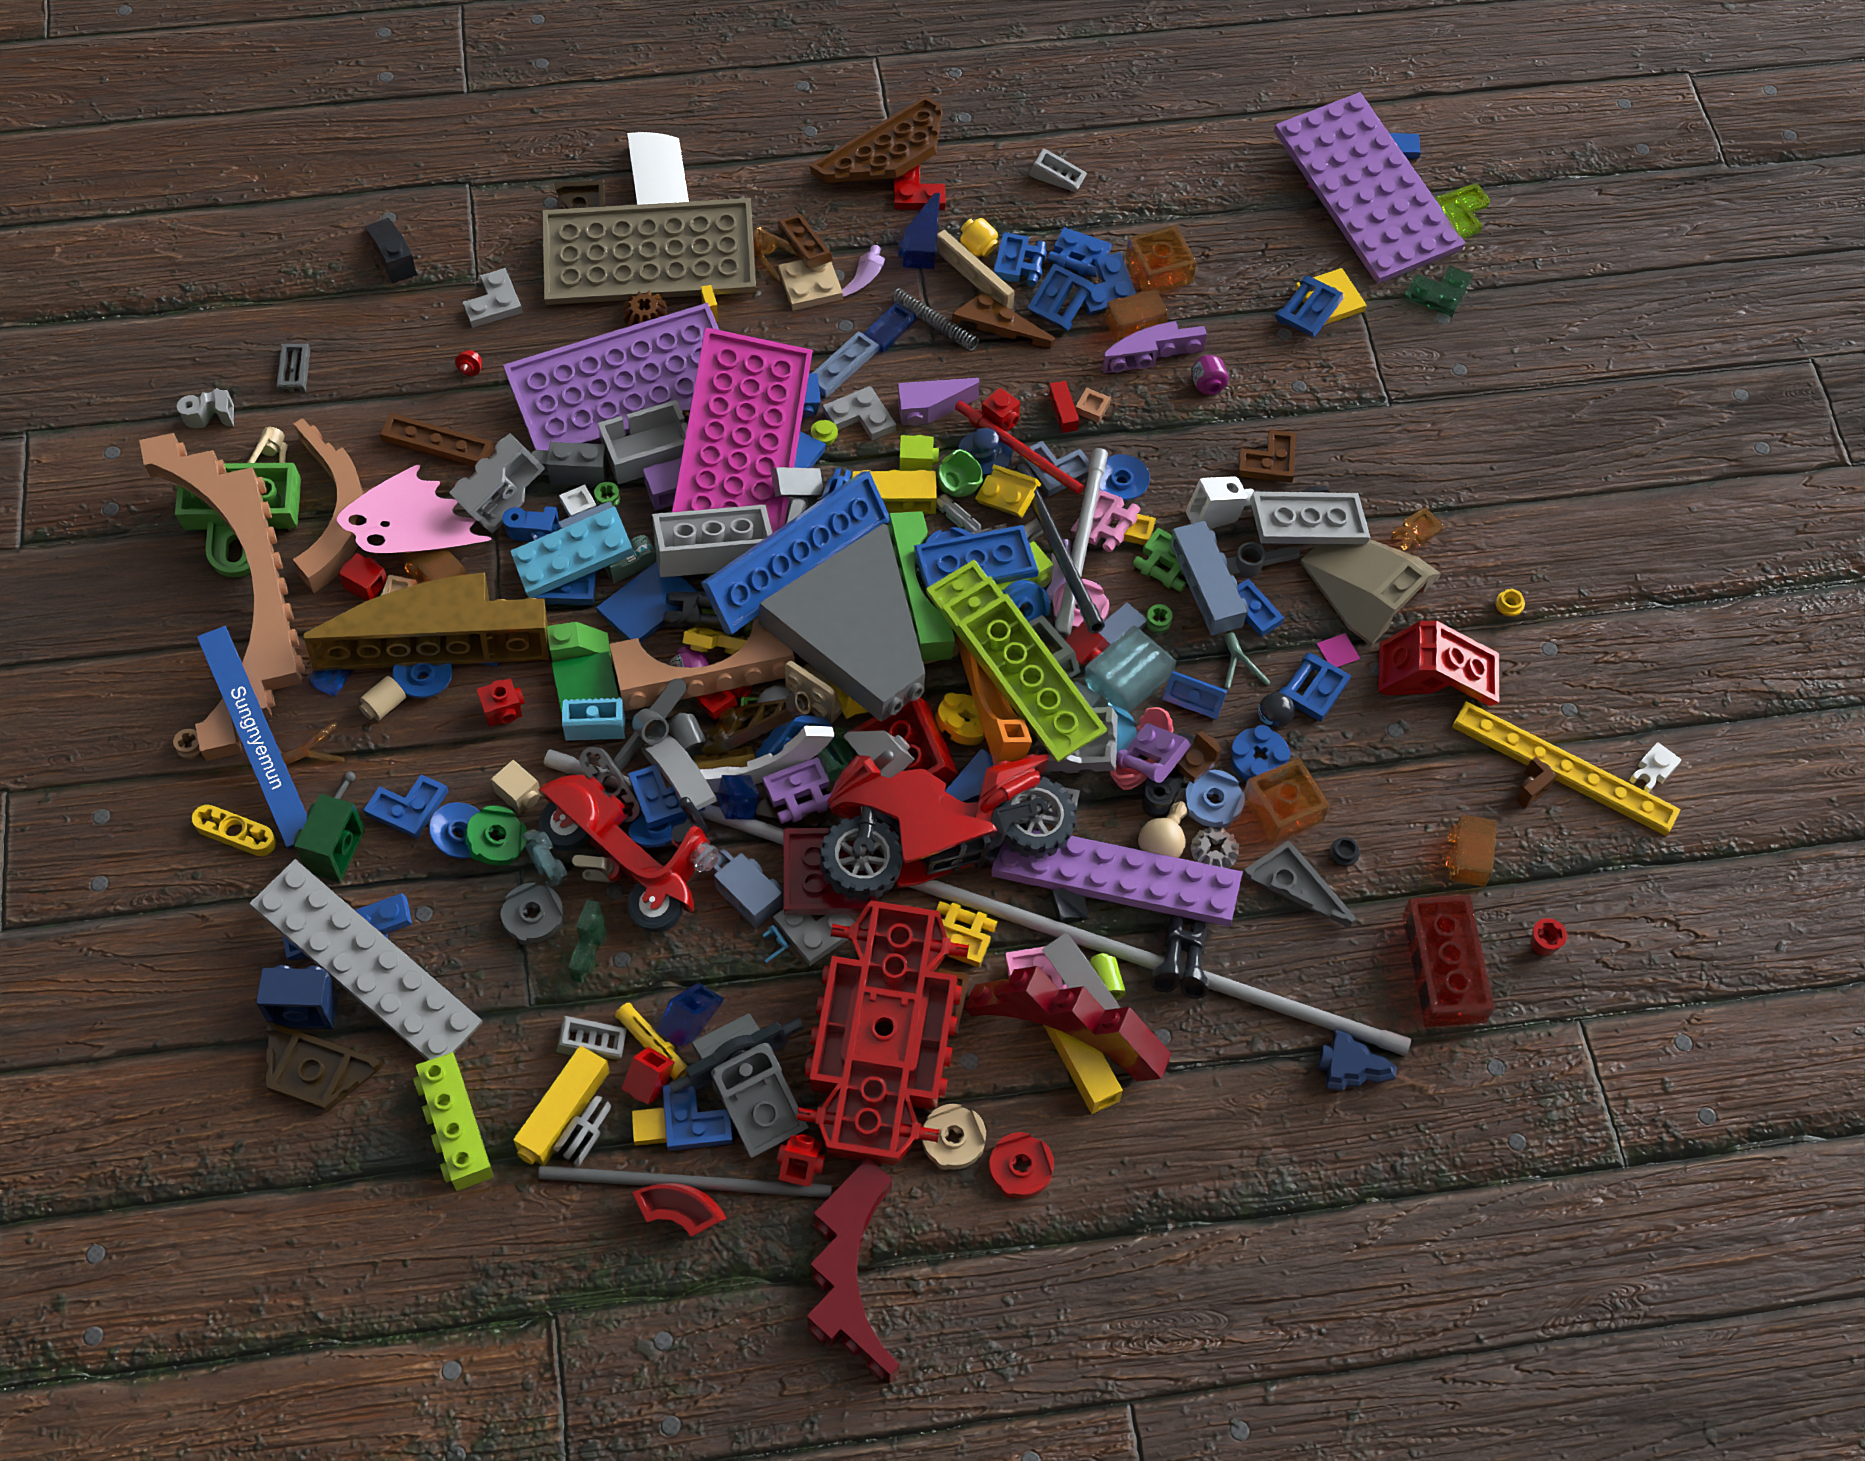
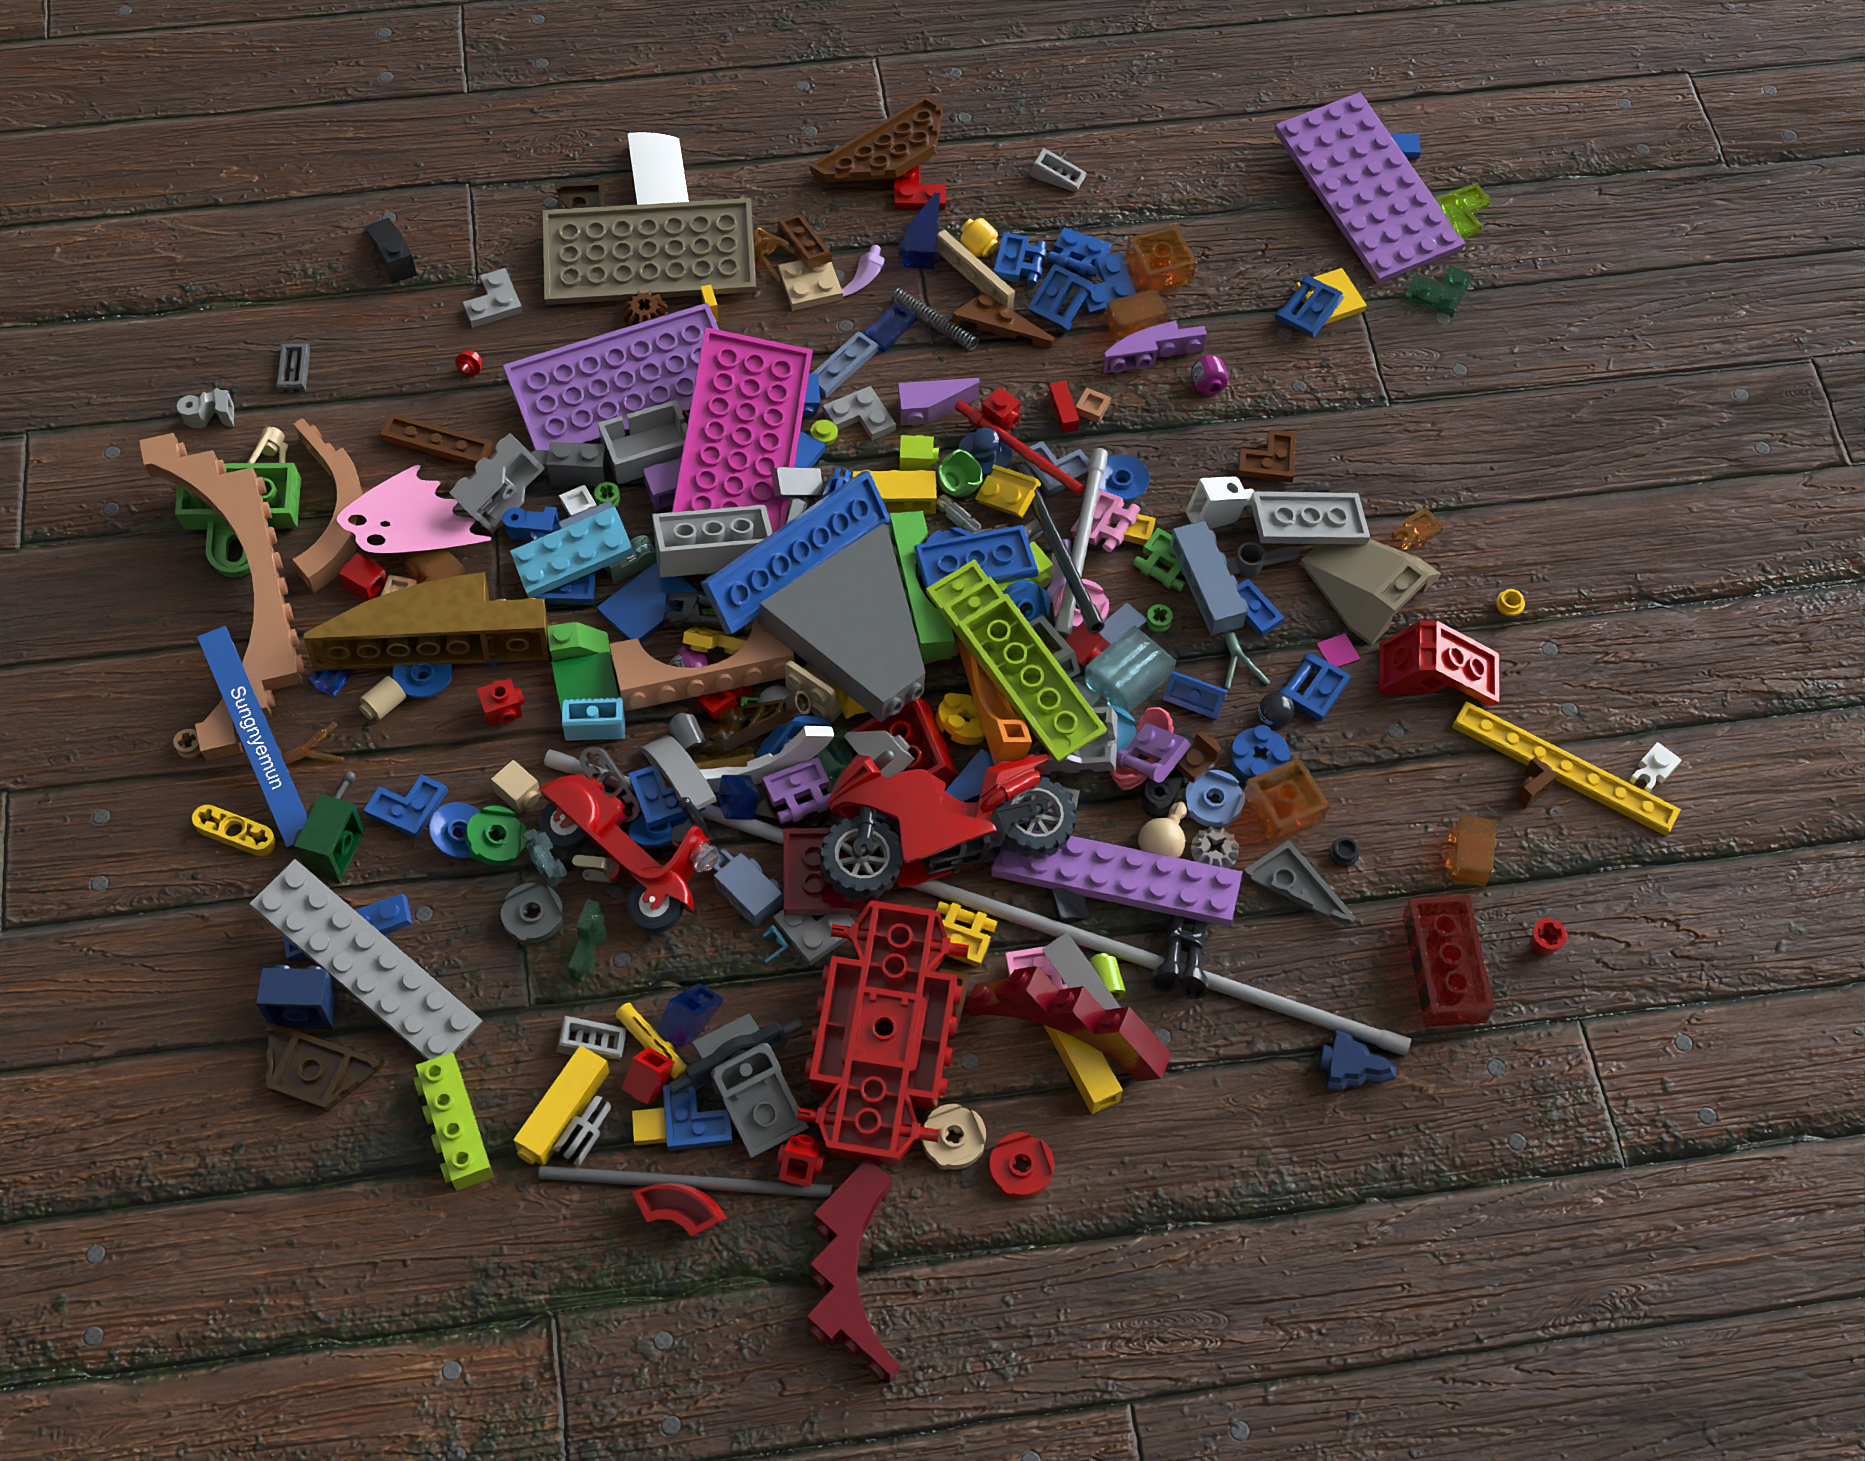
dark grey piece [613,678,686,771] -> none

